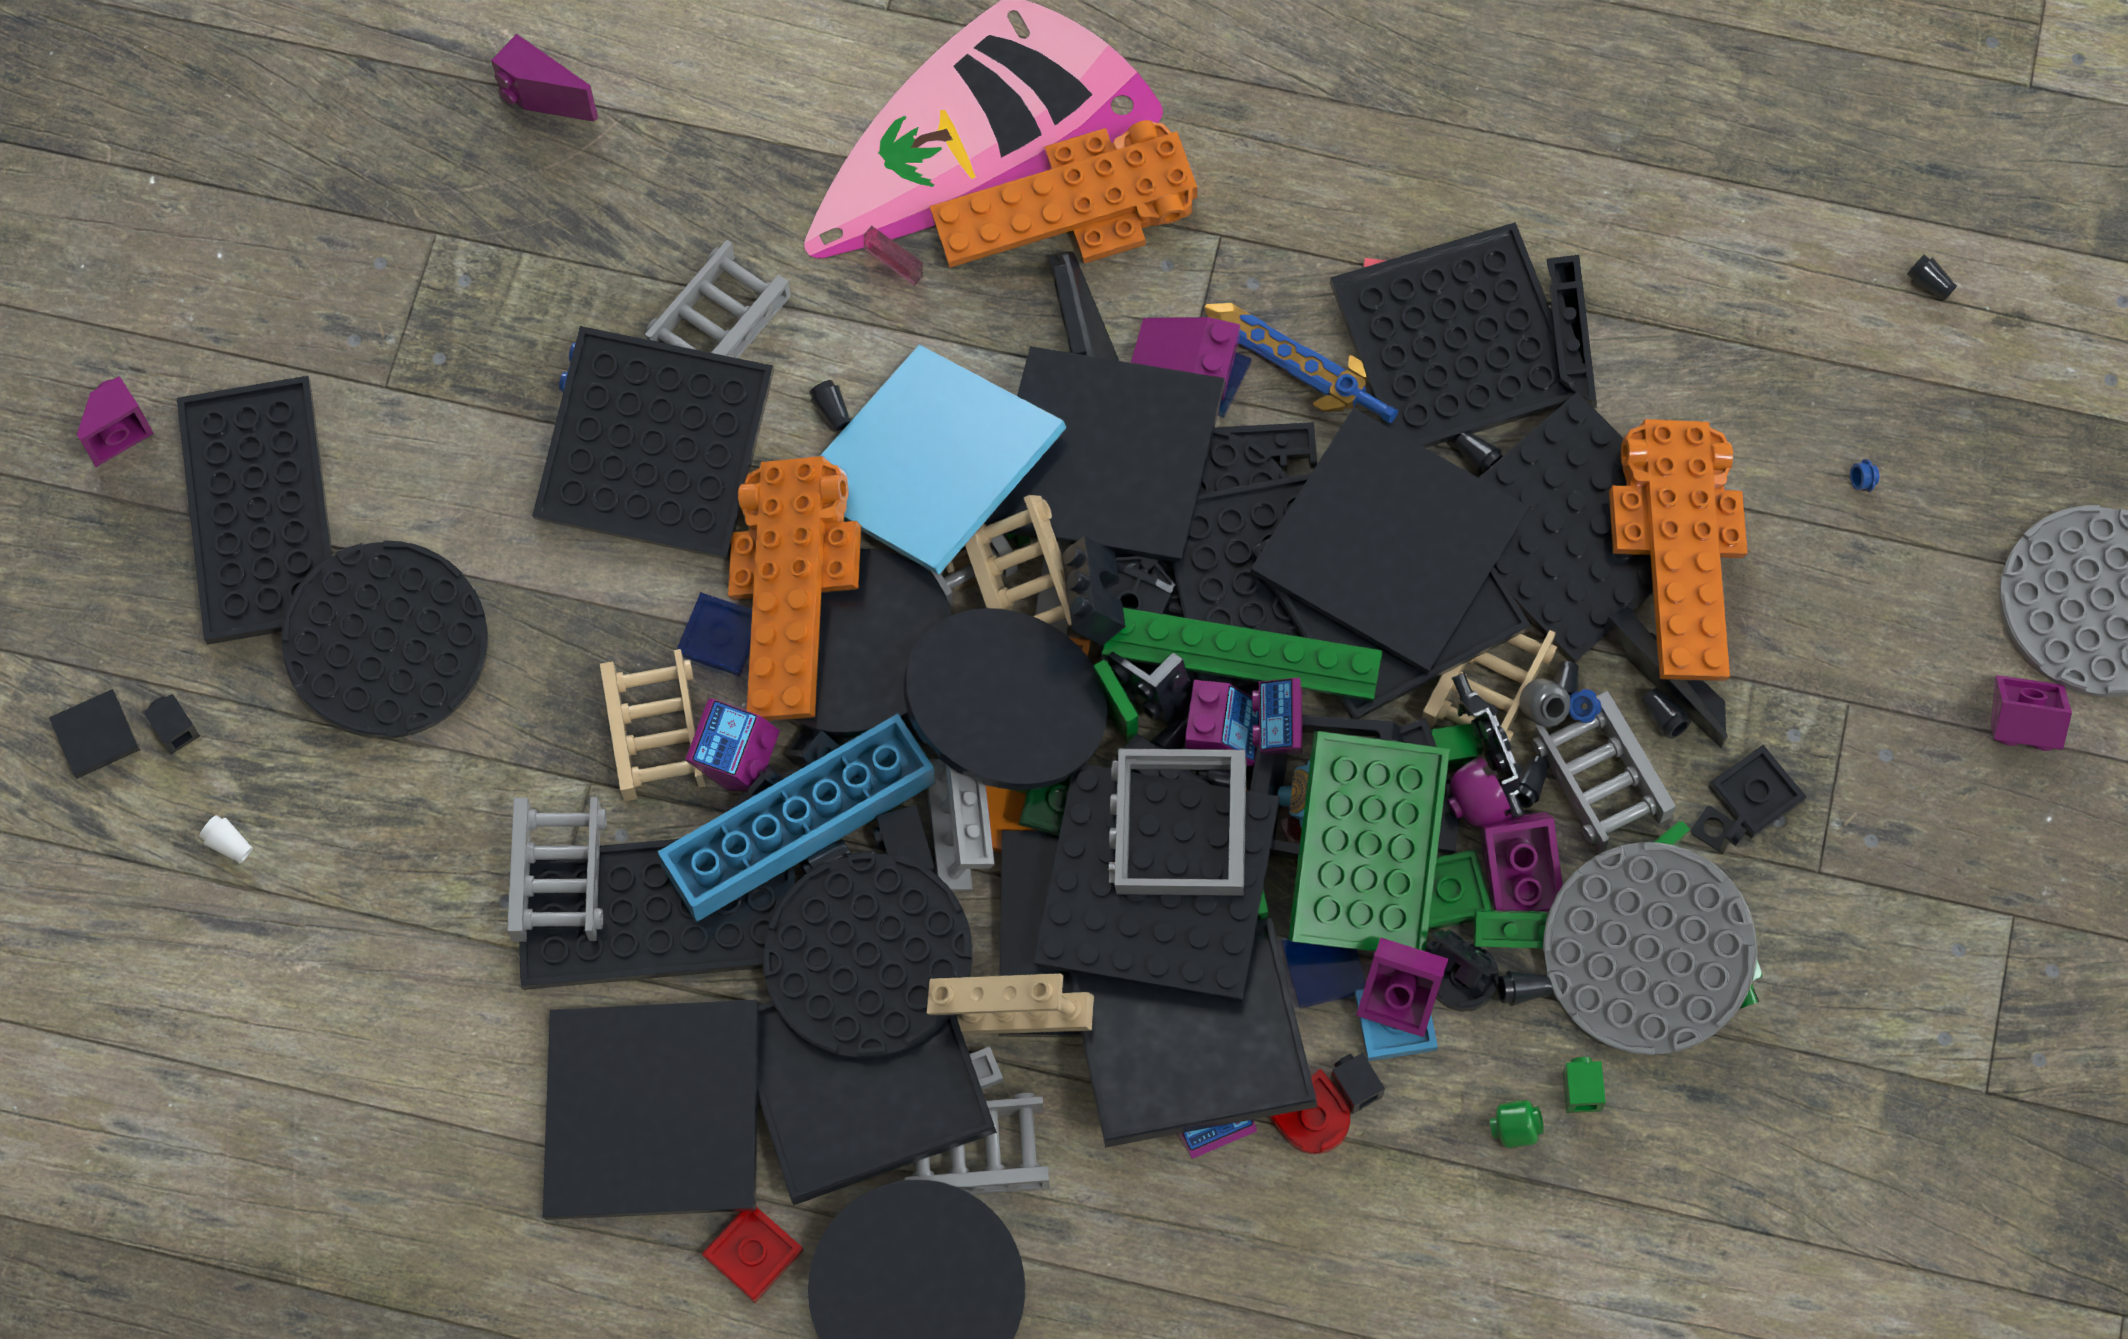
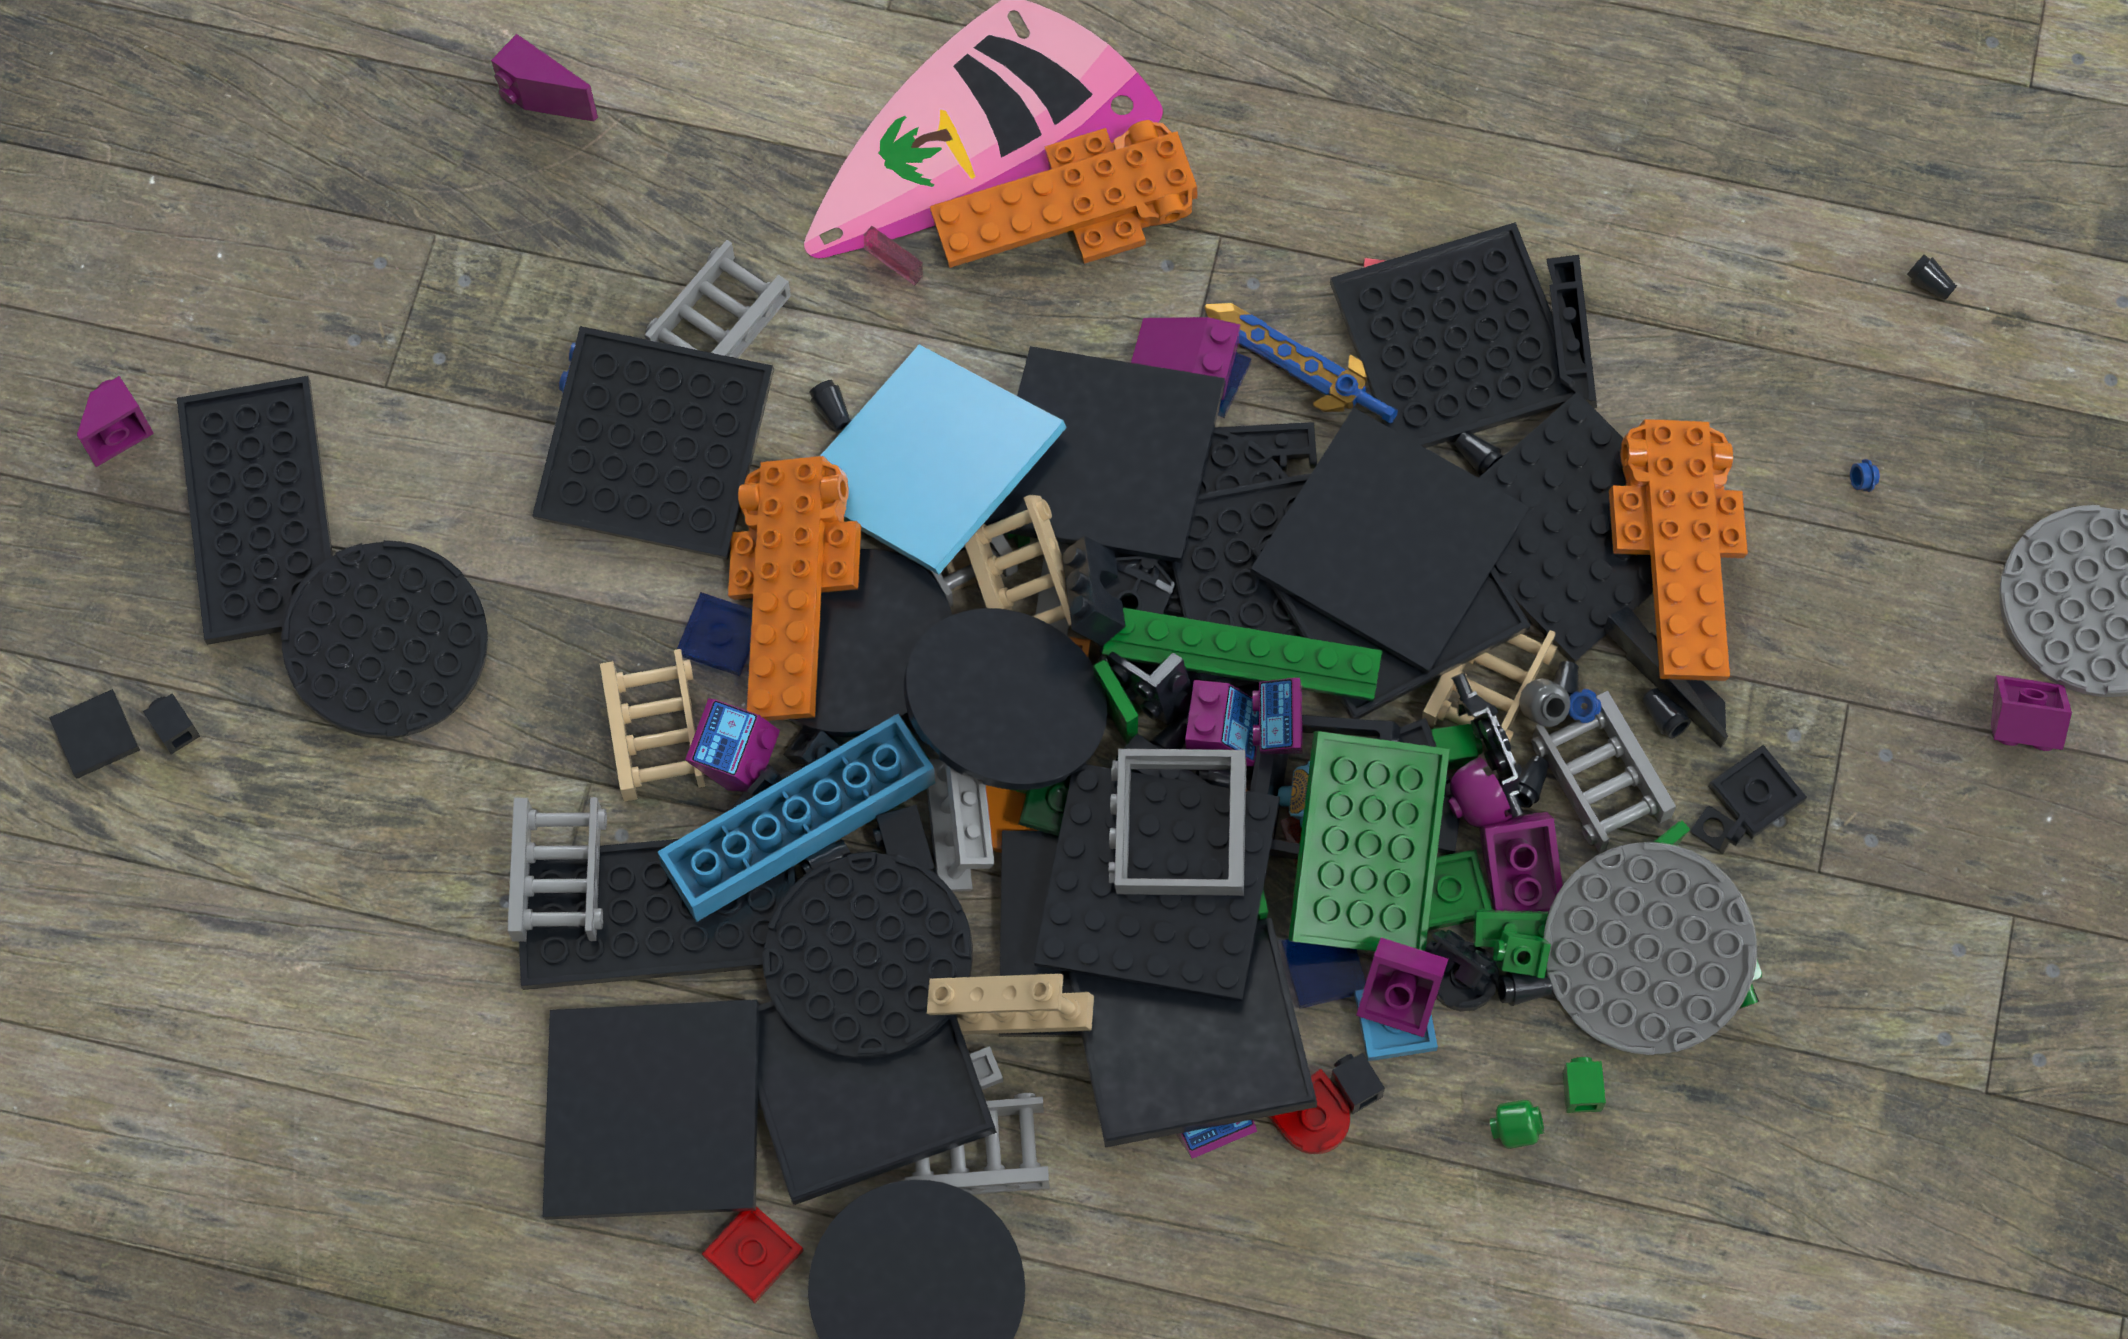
white cone [199,815,253,864] -> none
black wedge [1048,251,1119,361] -> none
none -> green brick [1493,931,1551,979]

